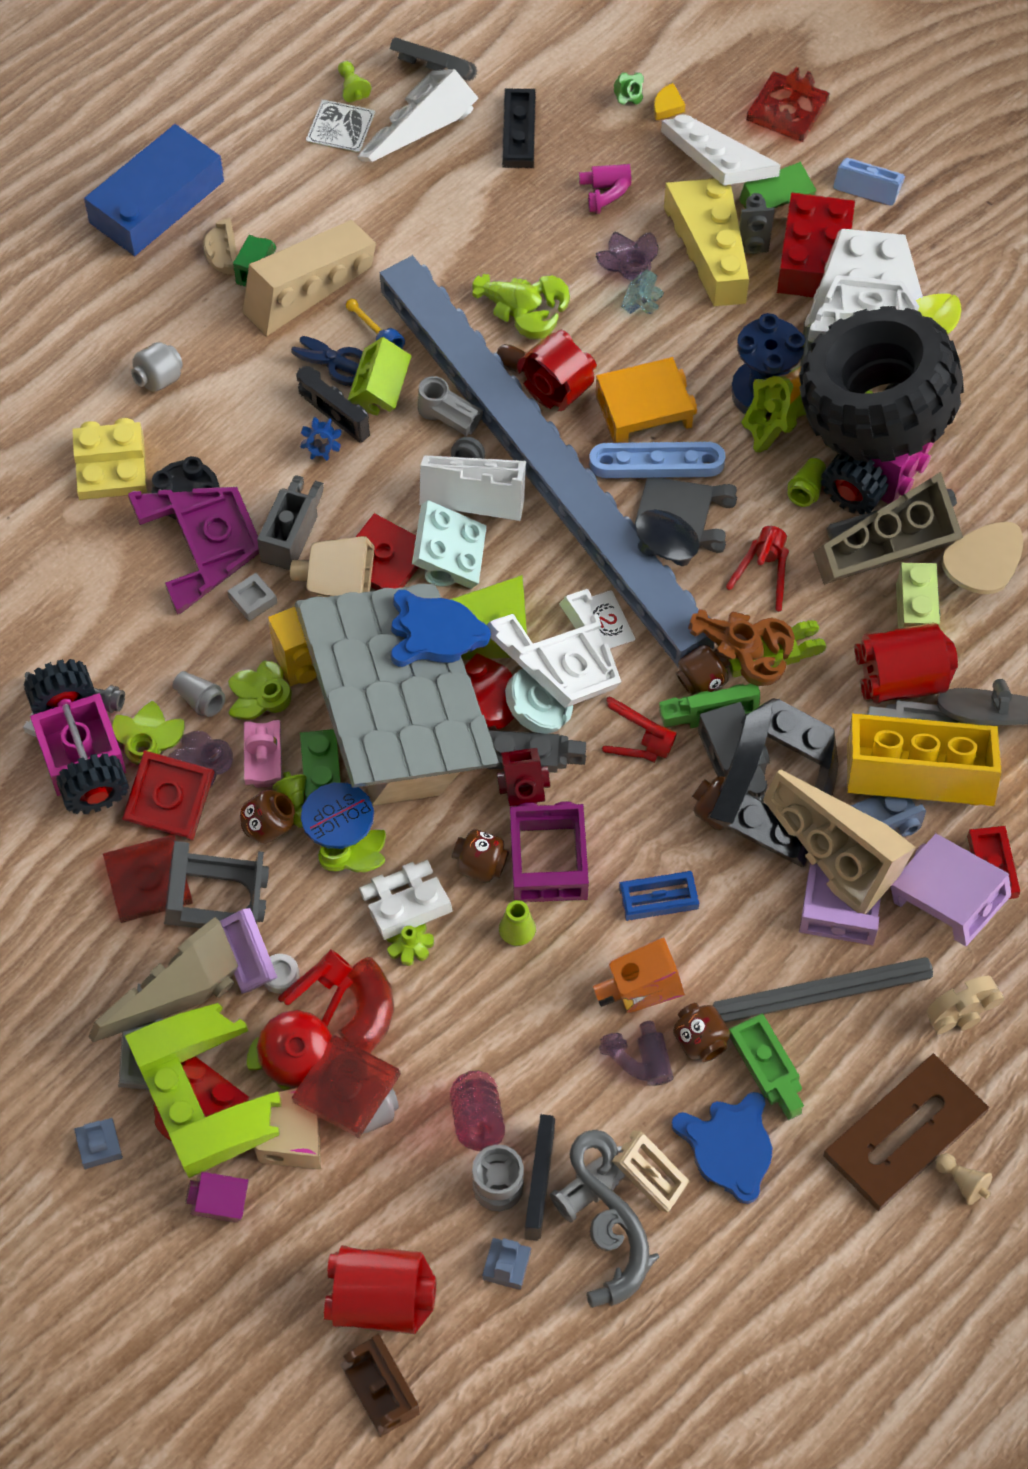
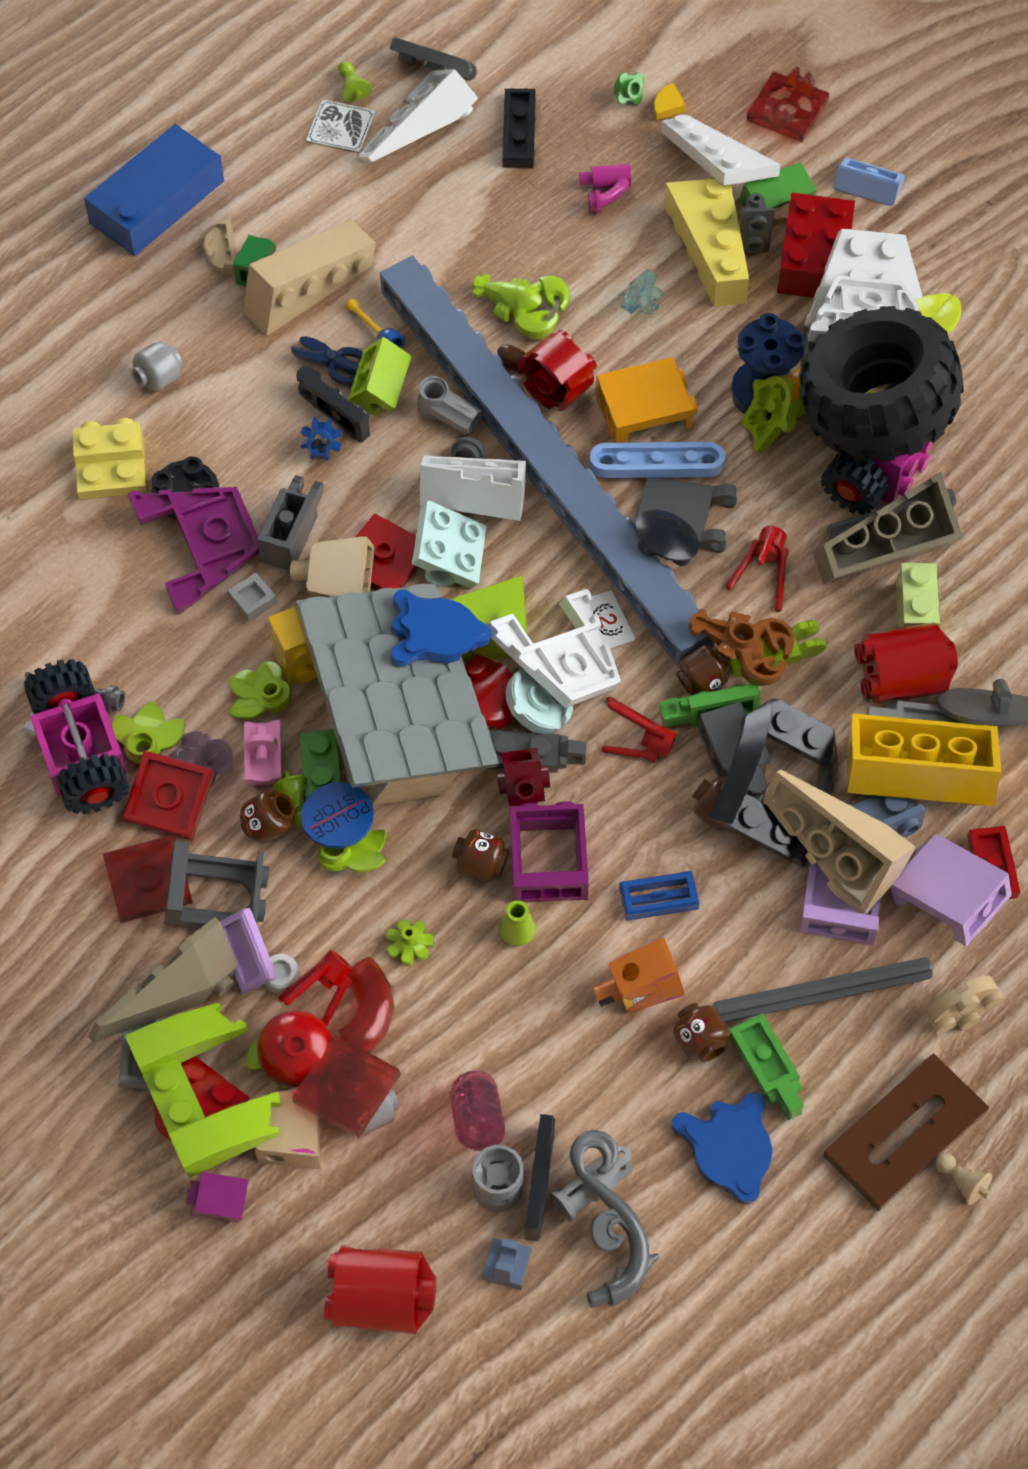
sand blue tile [74,1118,123,1169] -> none
light grey cone [173,671,225,717] -> none
reddish brown hinge [341,1333,420,1437] -> none
white plate [359,860,453,940] -> none
plate [596,232,658,281] -> none
plant [599,1021,674,1086] -> none
tan tile [612,1130,689,1212] -> none
lime cone [787,458,826,507] -> none
tan shield [942,522,1023,594] -> none

